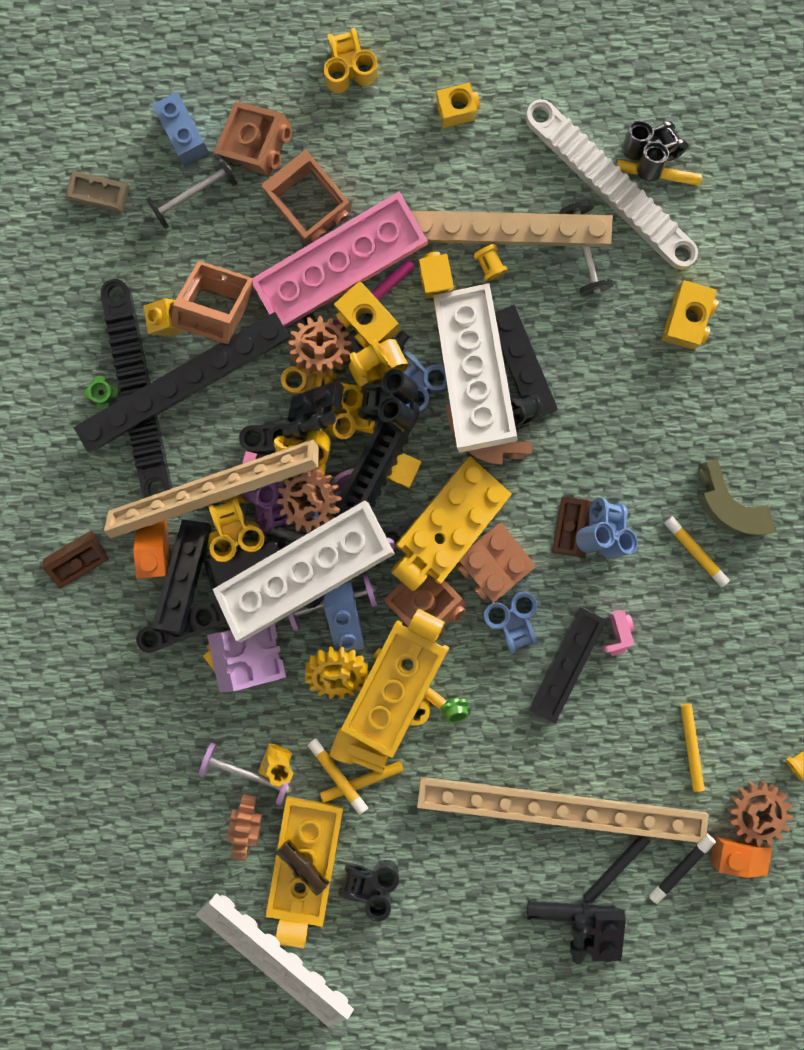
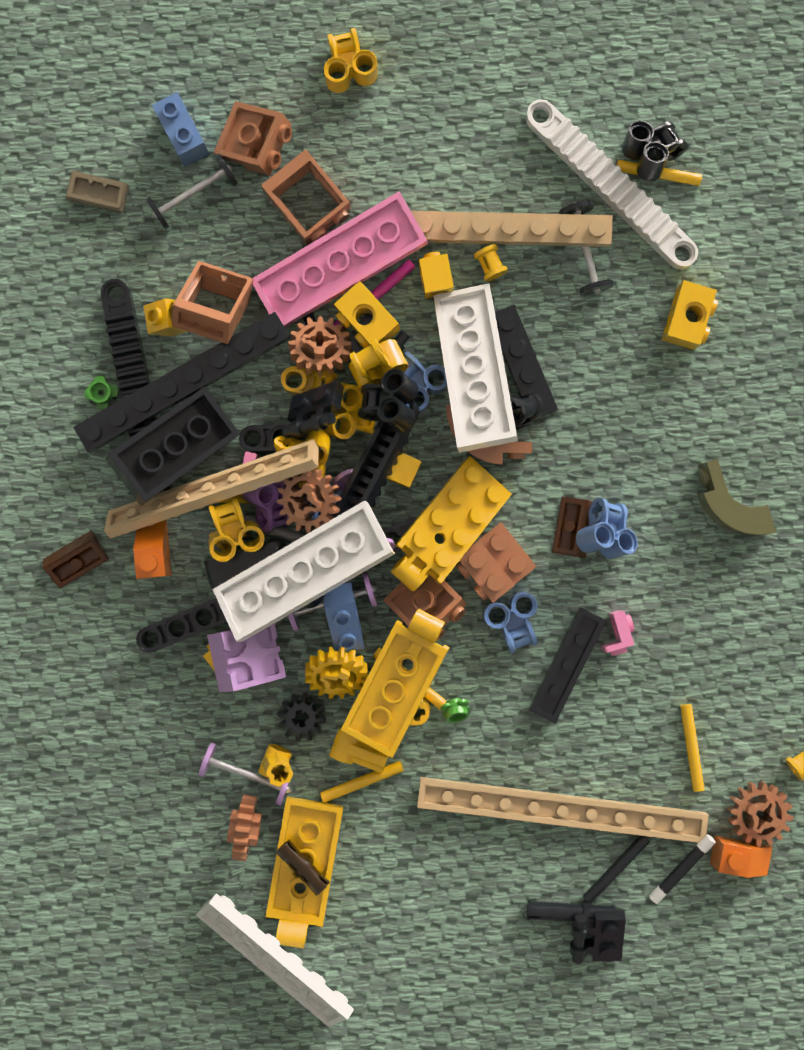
black plate [152,519,212,636] -> none
yellow bar [307,738,368,815] -> none
black piece [338,860,399,922] -> none
yellow brick [436,83,480,129] -> none
yellow bar [664,516,730,588] -> none
none -> black brick [105,387,240,506]
none -> black gear [277,692,327,742]

